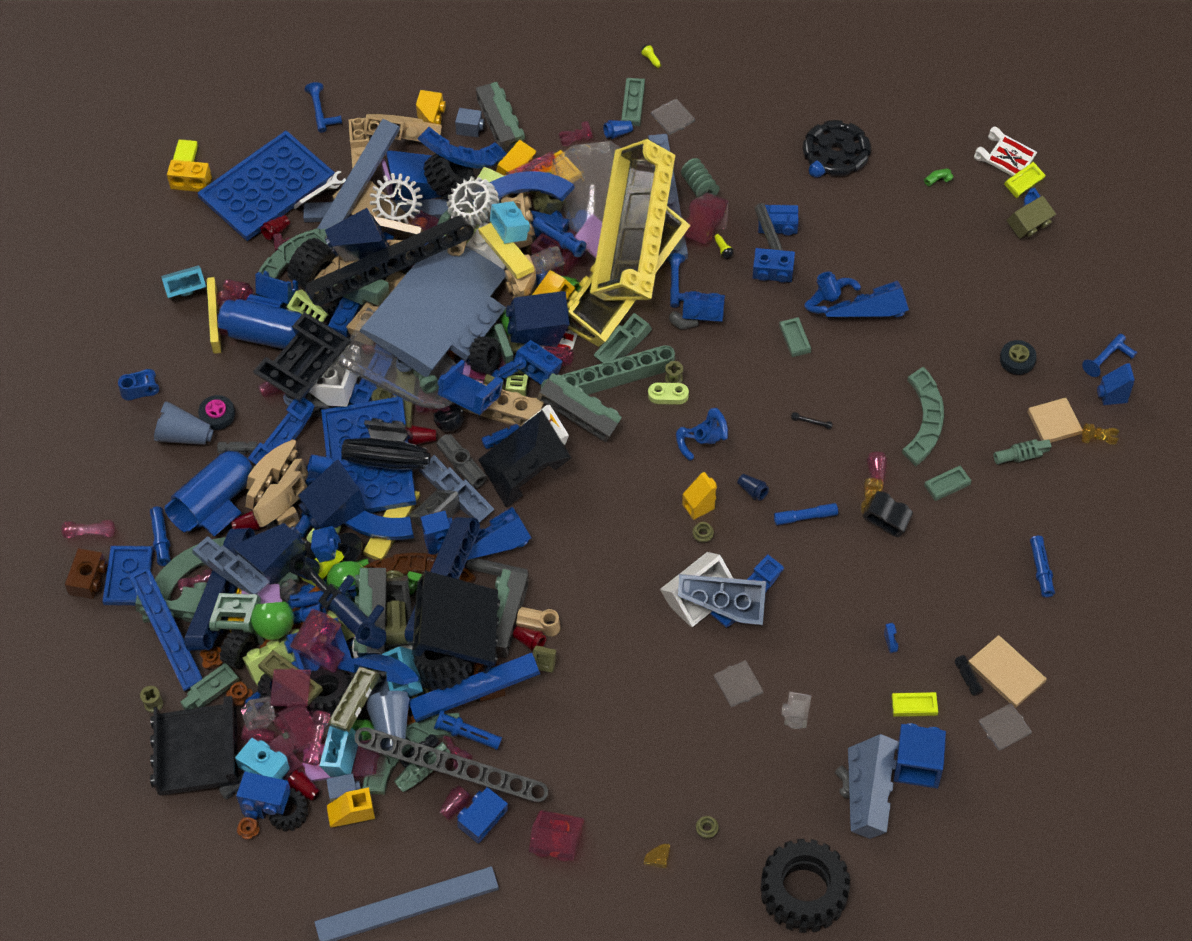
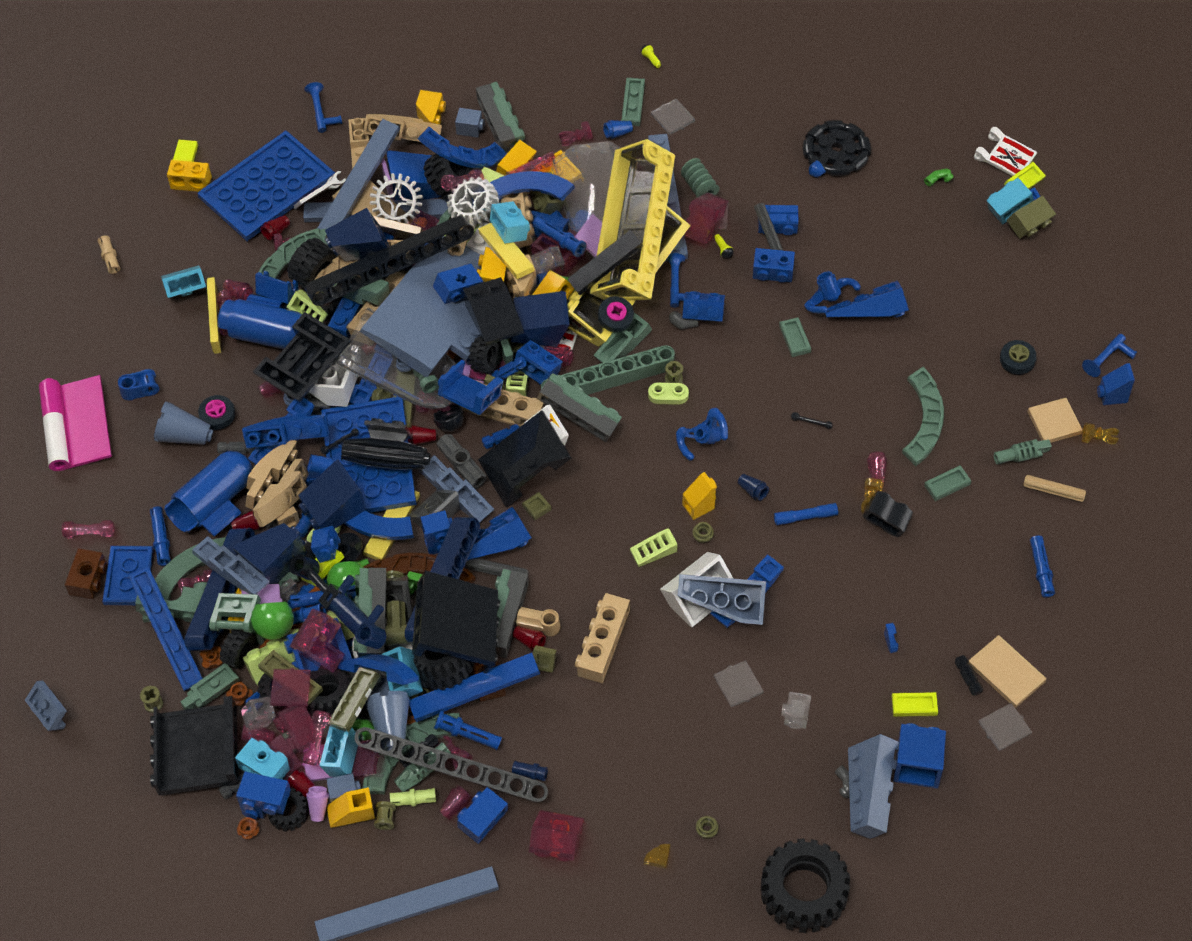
none -> sand blue bracket [25,680,67,731]
none -> dark pink door [39,375,112,471]
none -> tan pin [98,236,120,274]
none -> blue slope [242,413,329,448]
none -> lavender cone [306,786,329,822]
none -> black hinge [320,428,359,455]
none -> olive bush [374,801,396,830]
none -> yellowish green pin [390,788,436,807]
none -> blue brick [433,263,483,304]
none -> clear pink piece [441,169,484,191]
none -> black slope [463,277,524,345]
none -> yellow slope [477,247,506,283]
none -> dark blue pin [512,761,548,782]
none -> olive tile [522,492,551,521]
none -> black tile [568,230,643,295]
none -> tan brick [575,593,630,683]
none -> black wheel [598,296,634,332]
none -> yellowish green slope [630,528,677,567]
none -> medium azure brick [986,178,1034,225]
none -> tan axle [1024,475,1086,502]

